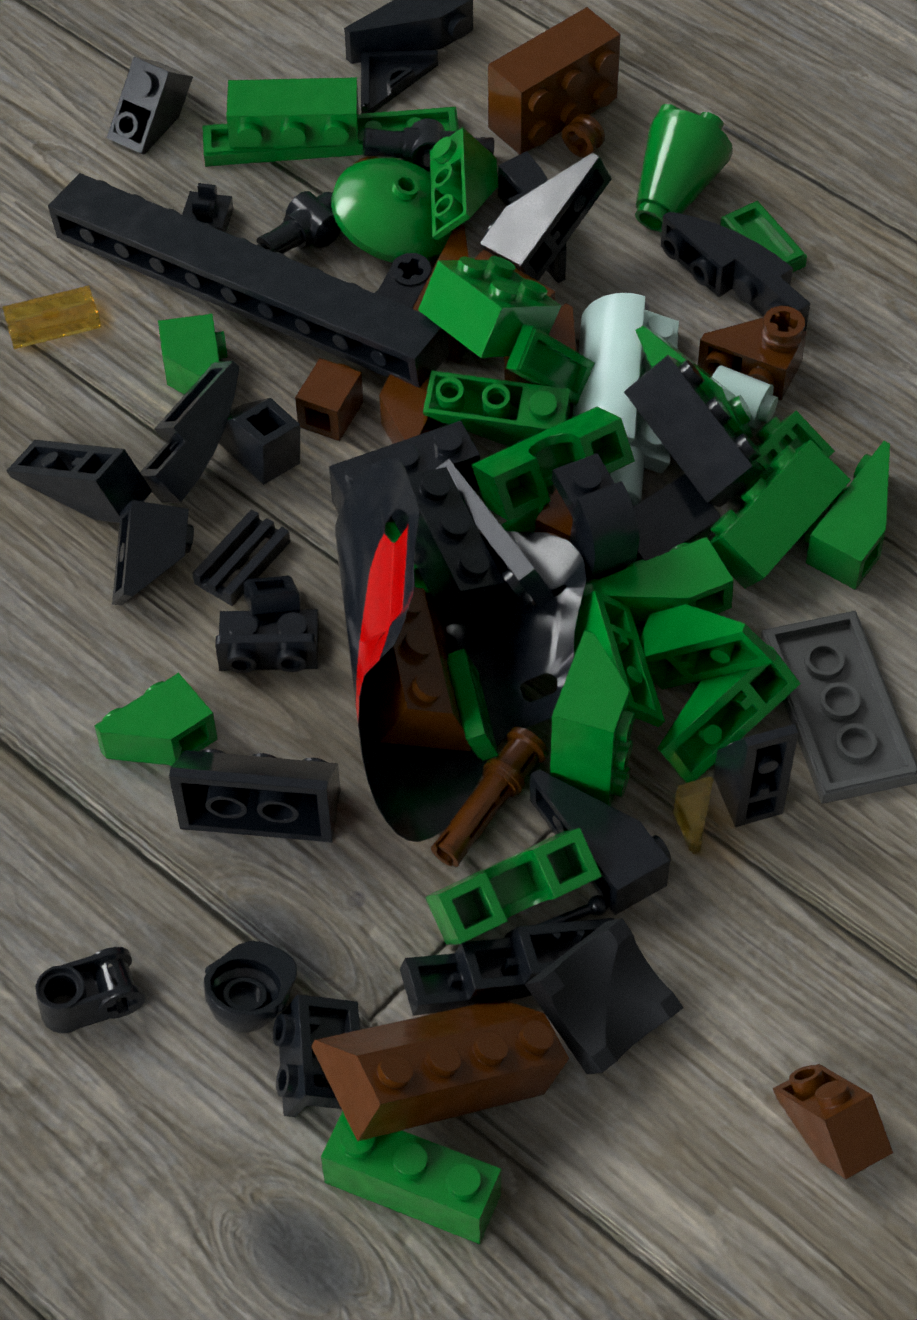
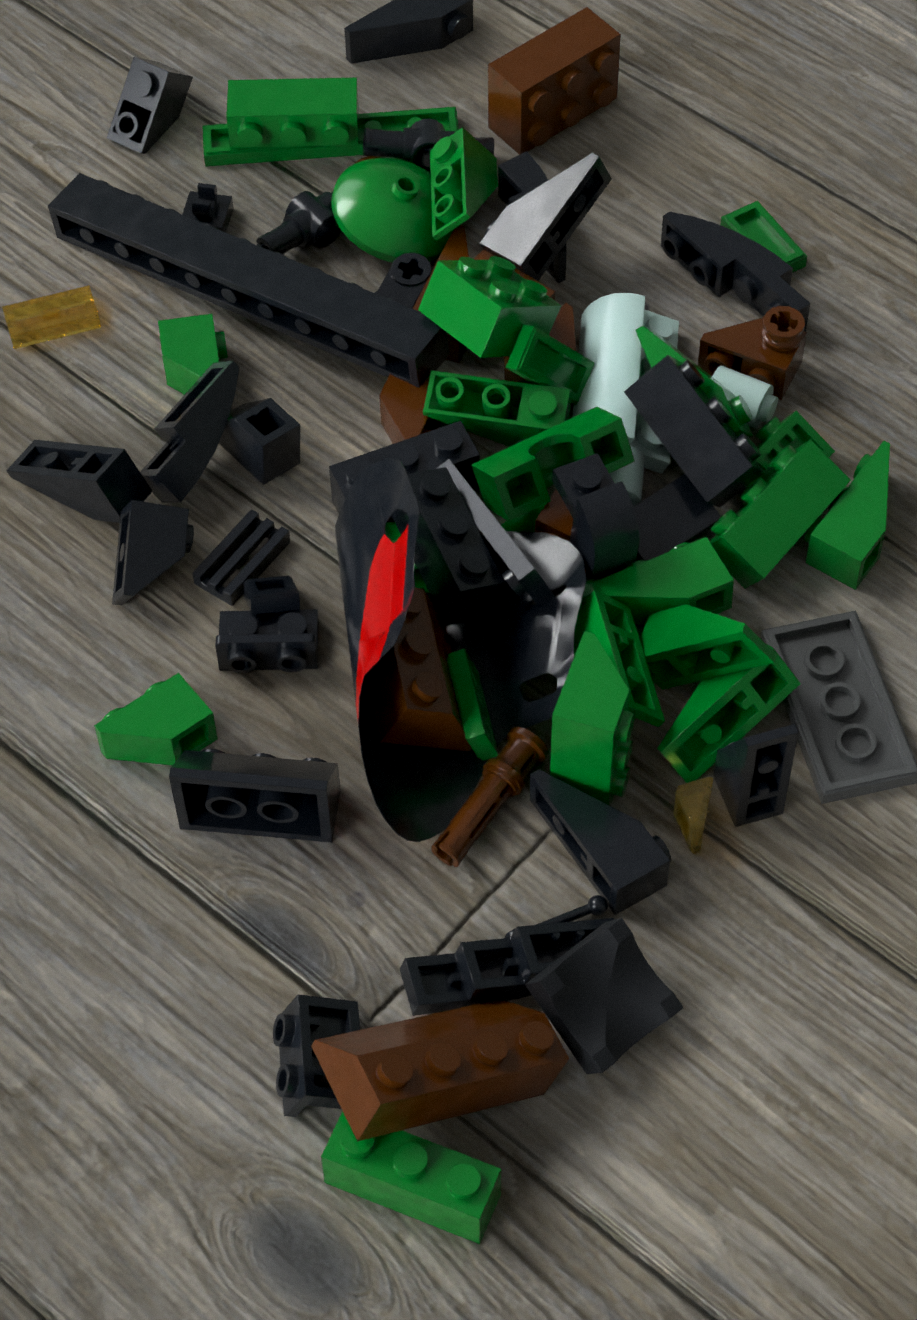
black piece [35,947,146,1034] -> none
black hat [203,941,297,1033] -> none
reddish brown brick [295,358,364,441] -> none
black tile [361,50,438,114] -> none
green arch [425,828,602,945] -> none
reddish brown bush [562,113,605,158] -> none
green cone [635,104,733,232] -> none
reddish brown slope [773,1064,893,1179] -> none

